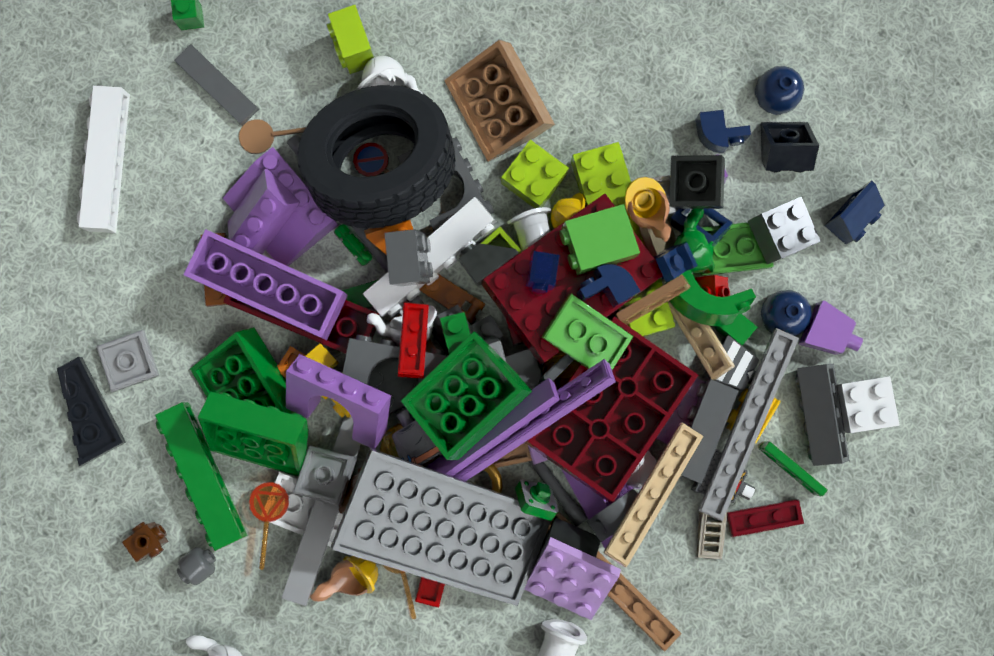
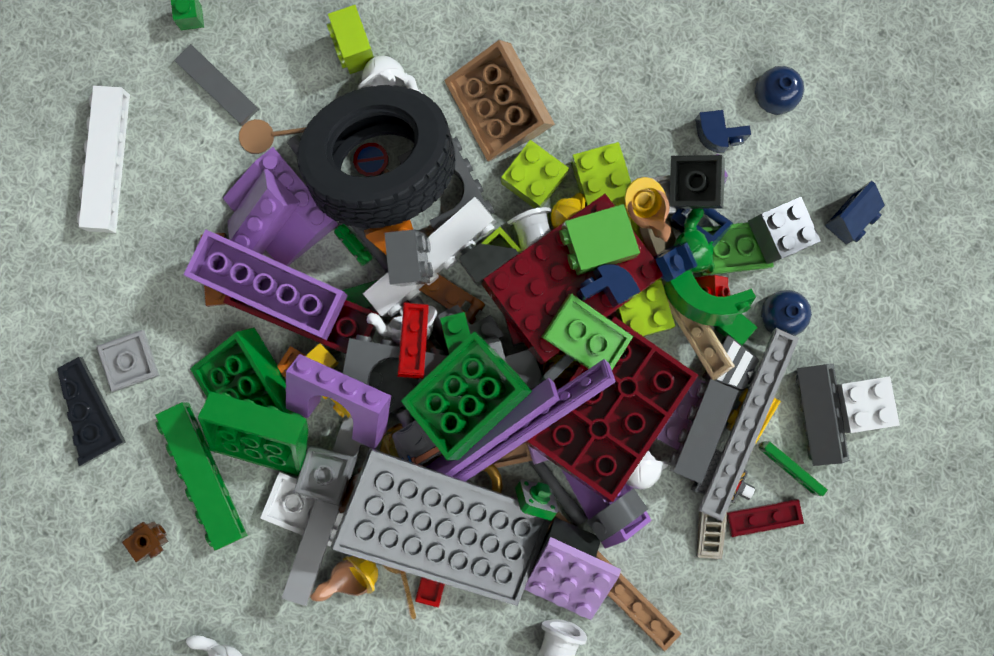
dark grey head [177,547,216,585] -> none
clear orange piece [249,482,289,570] -> none
clear blue brick [526,251,560,293] -> none
tan tile [603,423,703,567] -> none
medium nougat tile [616,275,691,325] -> none
black slope [761,122,819,173] -> none
medium lavender torso [798,300,863,355] -> none

